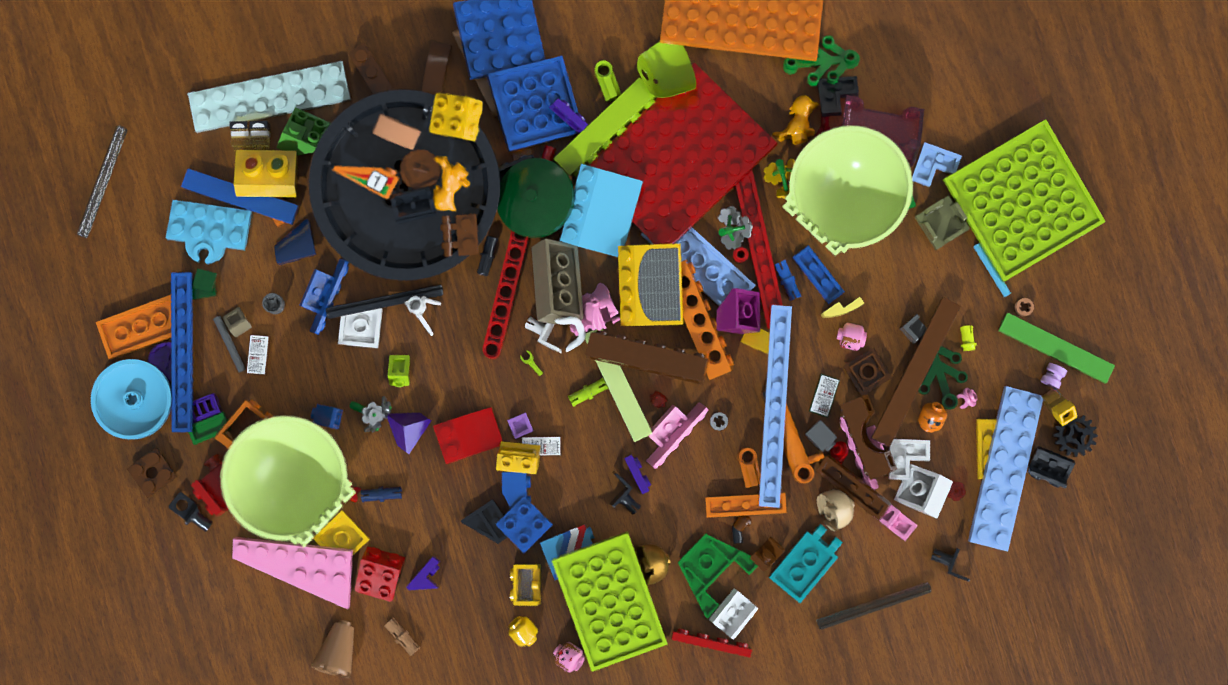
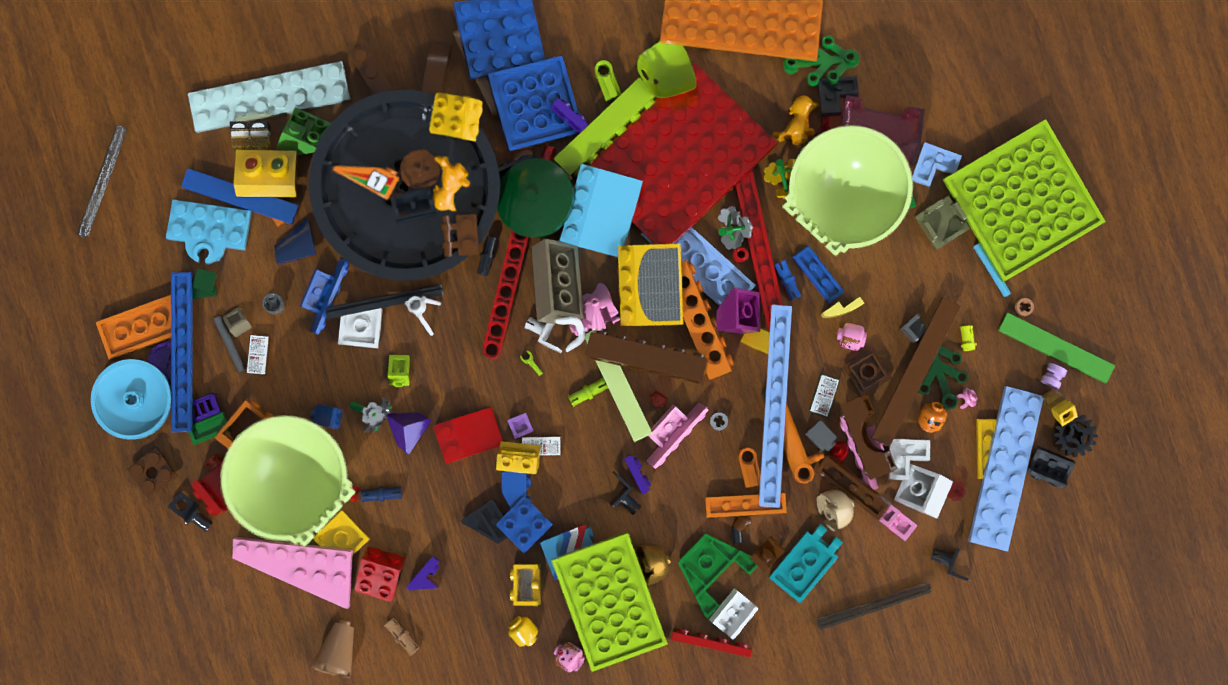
nougat slope [373,114,421,150] -> none

